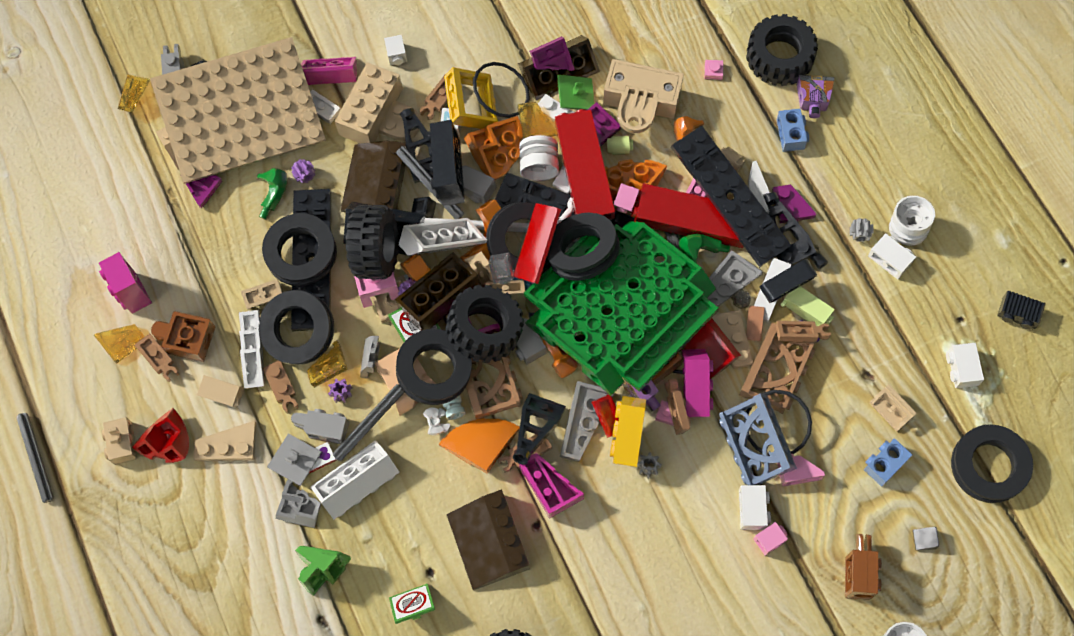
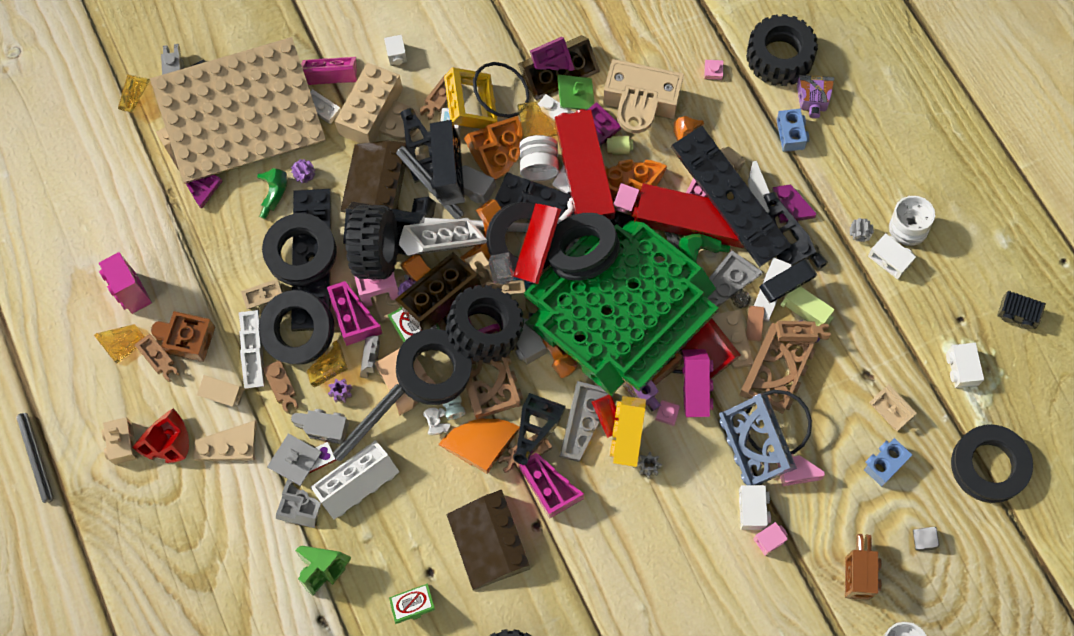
medium nougat plate [664,379,691,435] -> none
none -> dark pink wedge [327,281,383,346]

